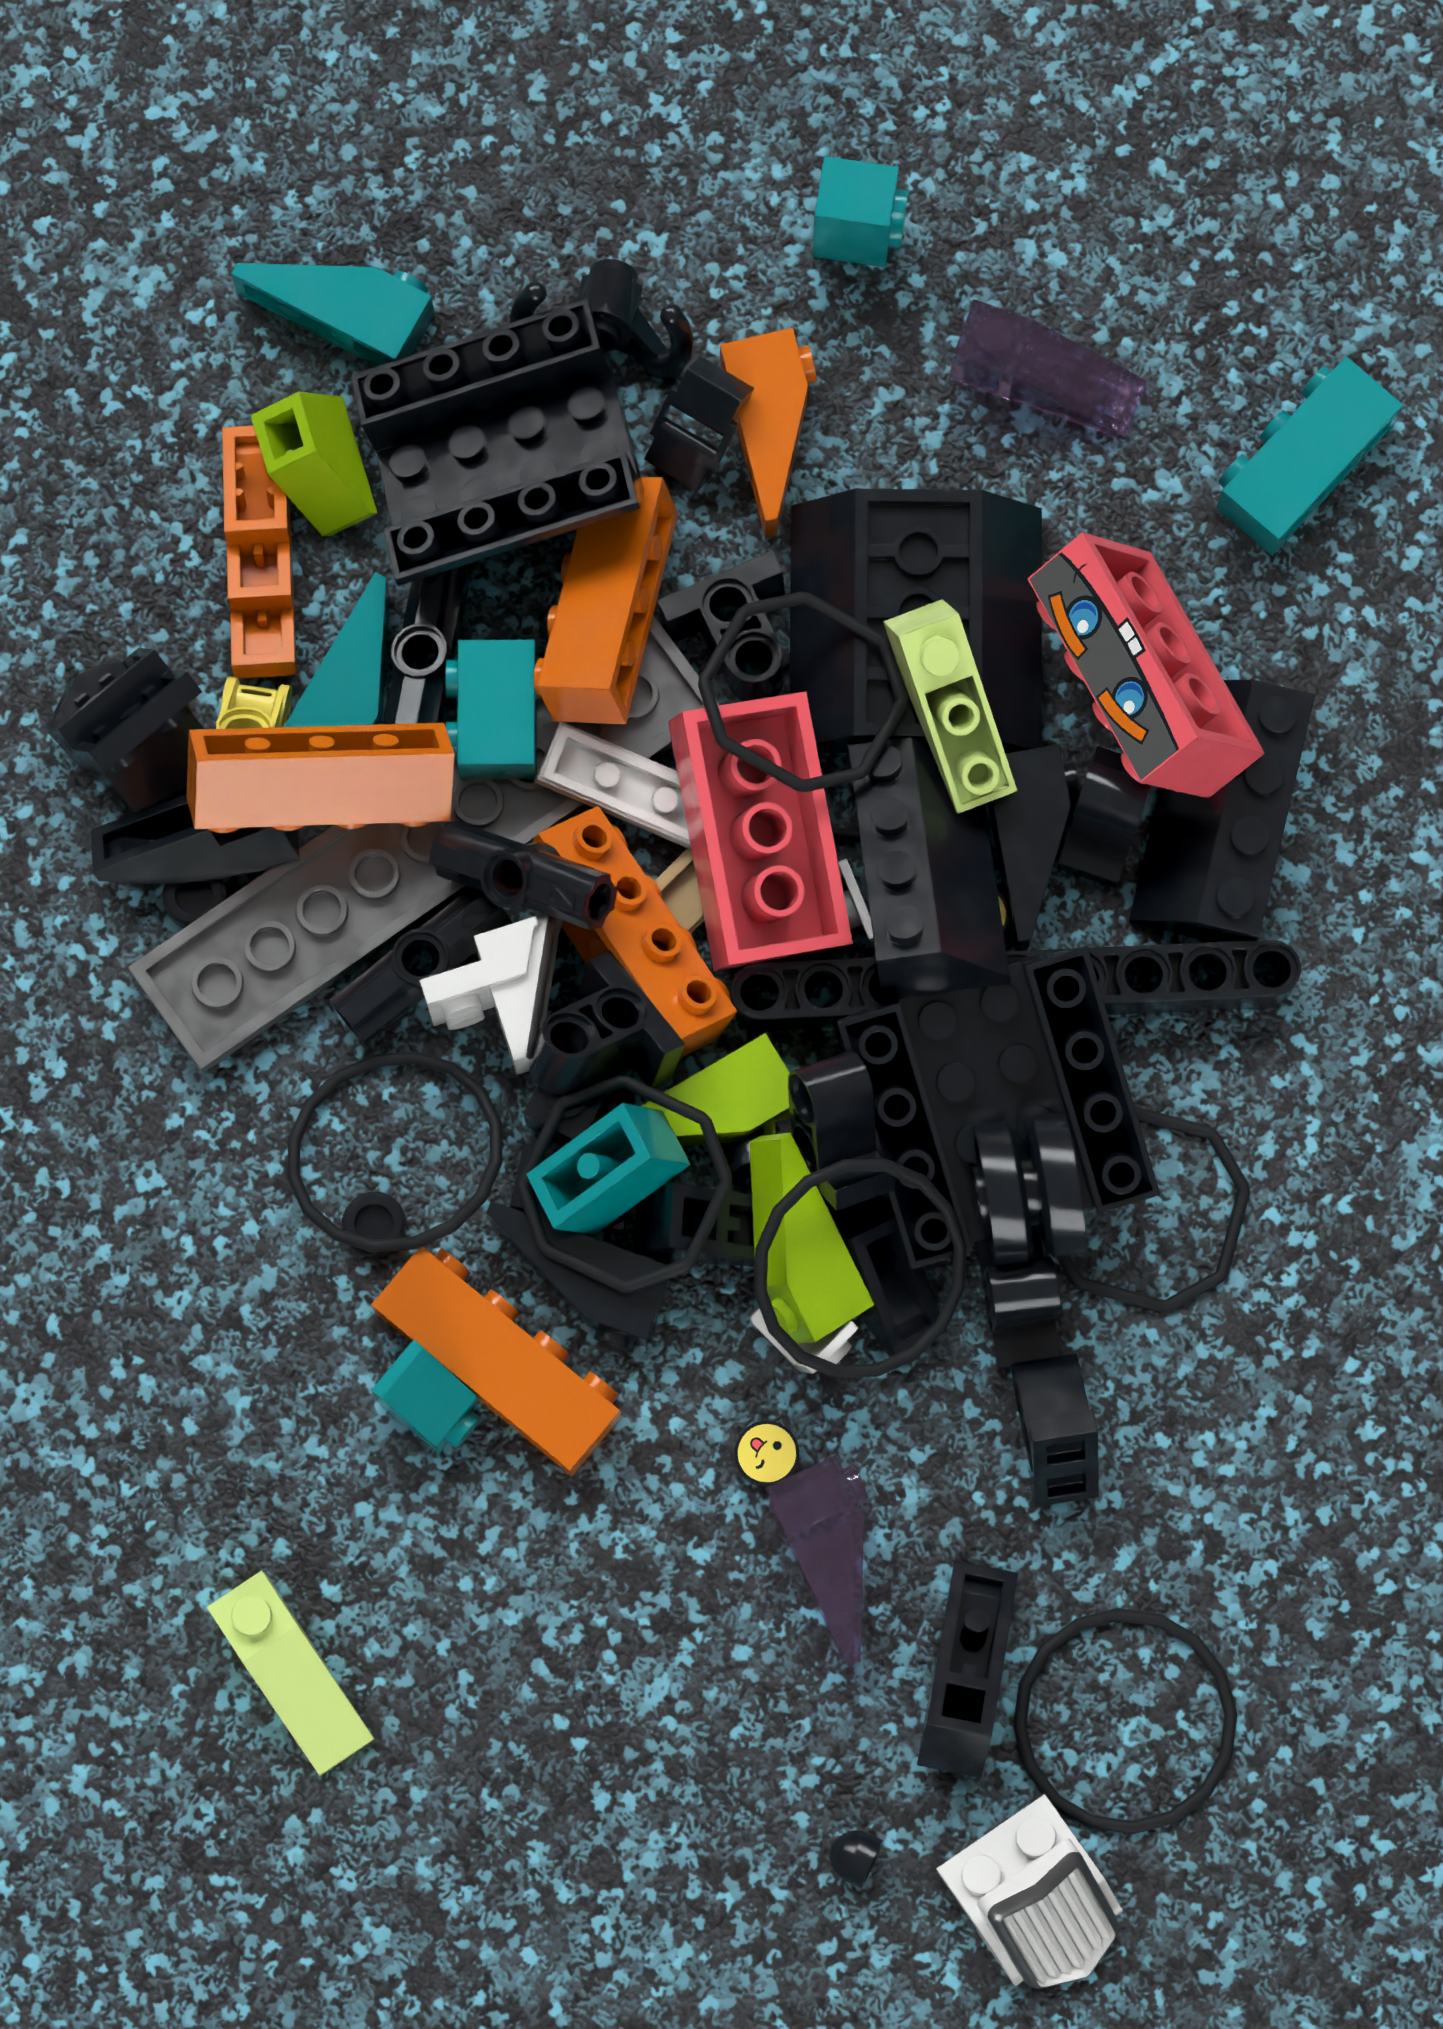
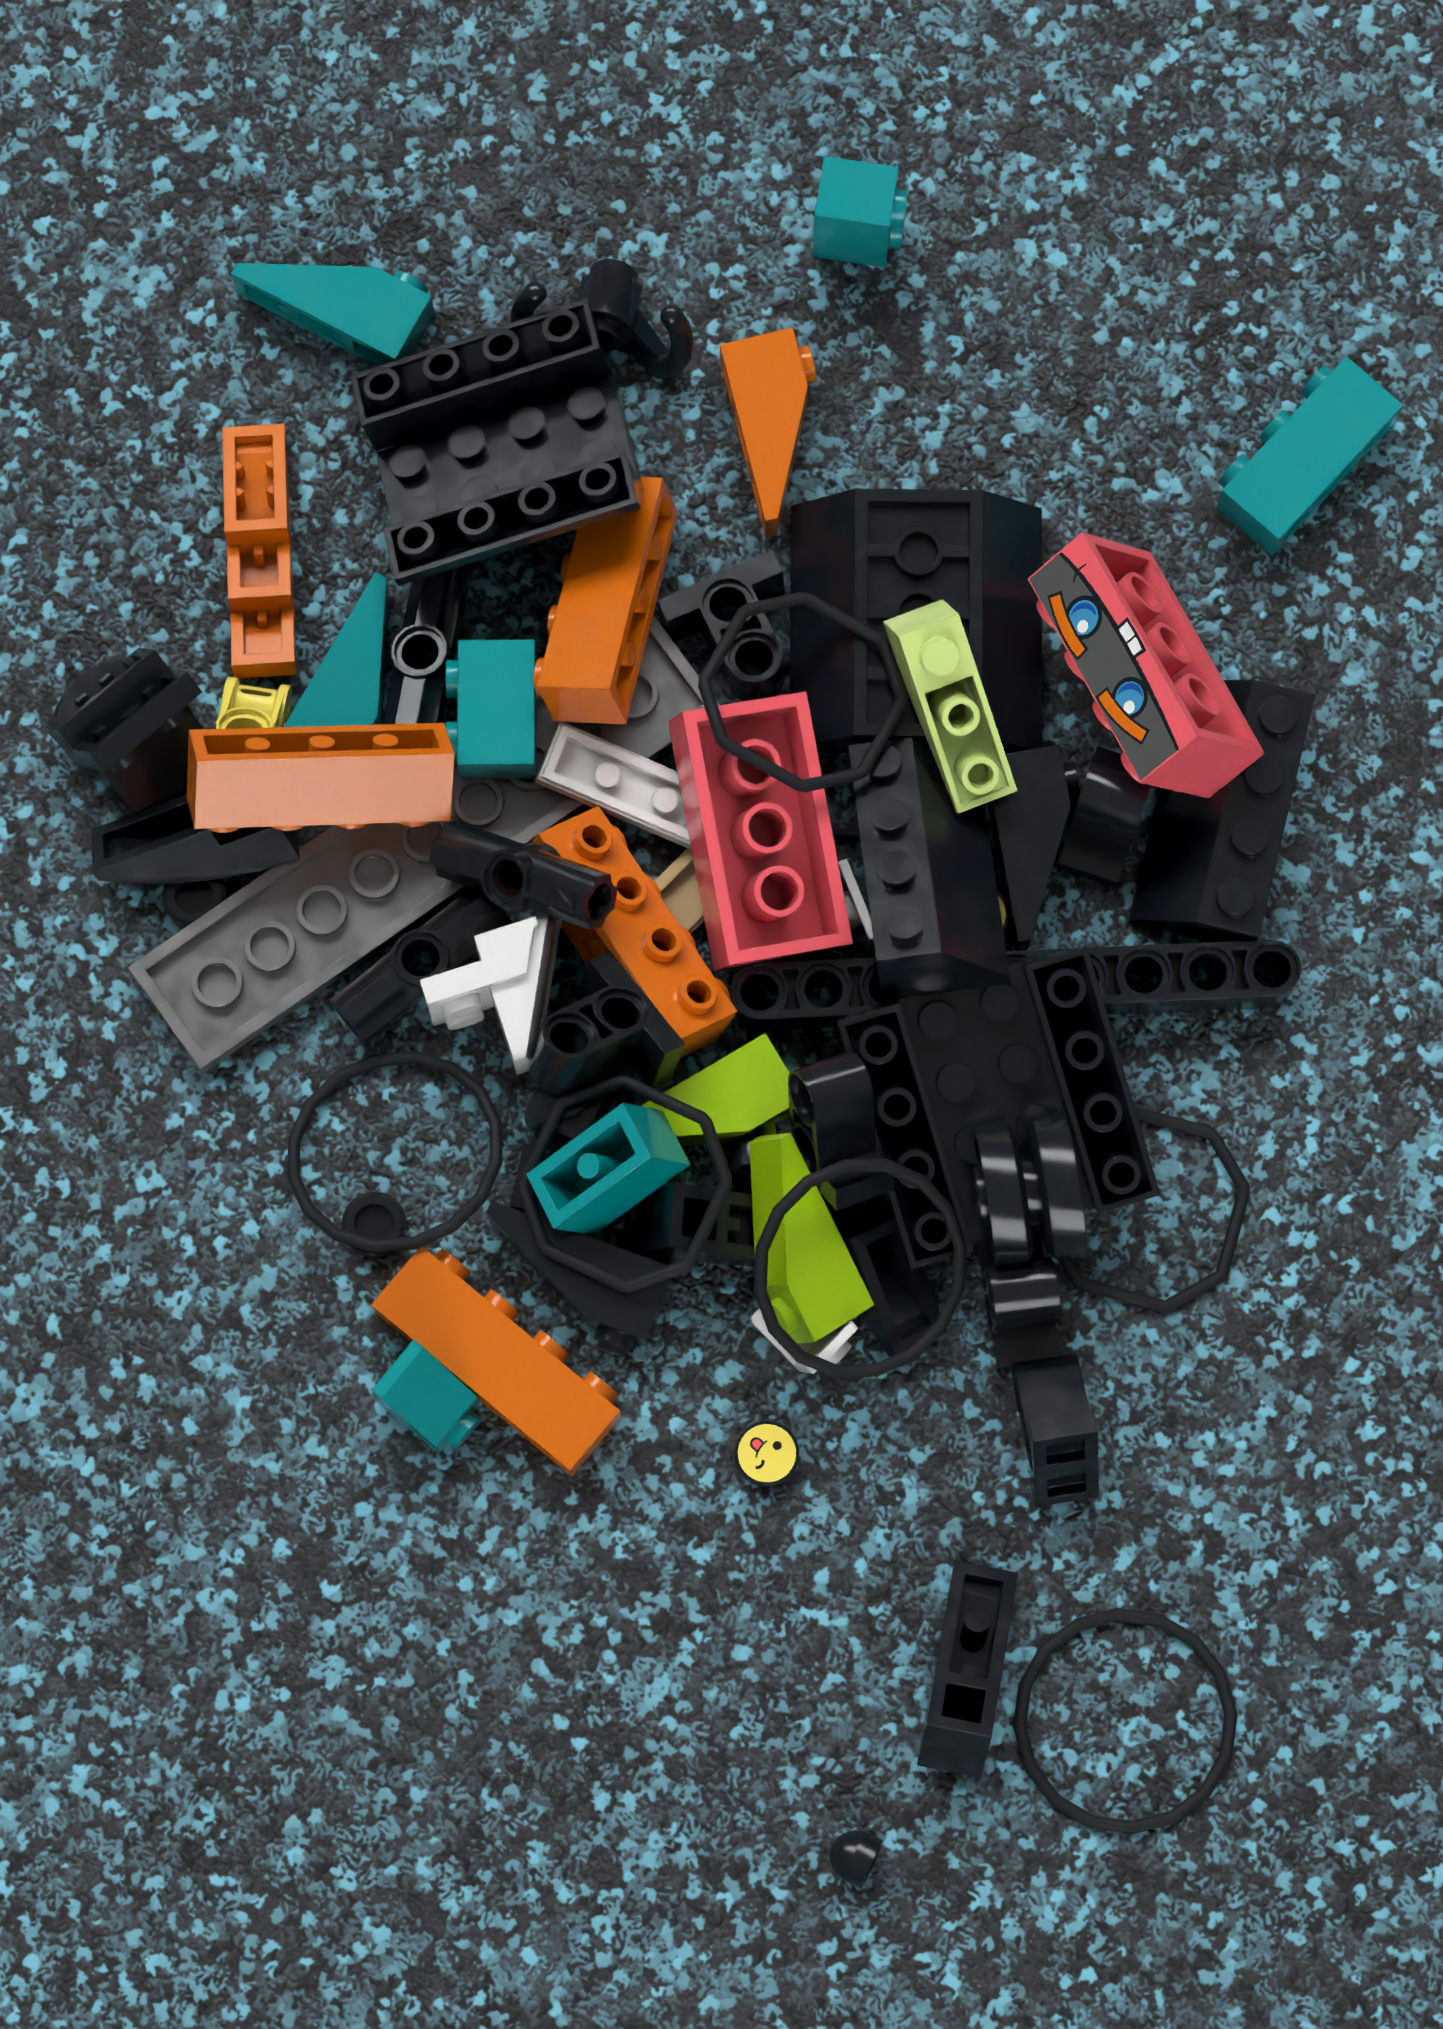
yellowish green slope [207,1570,375,1776] -> none
lime slope [250,391,378,536] -> none
black piece [644,356,754,491] -> none
clear purple slope [765,1455,869,1671] -> none
white piece [936,1794,1123,1989] -> none
clear purple slope [949,299,1147,440] -> none

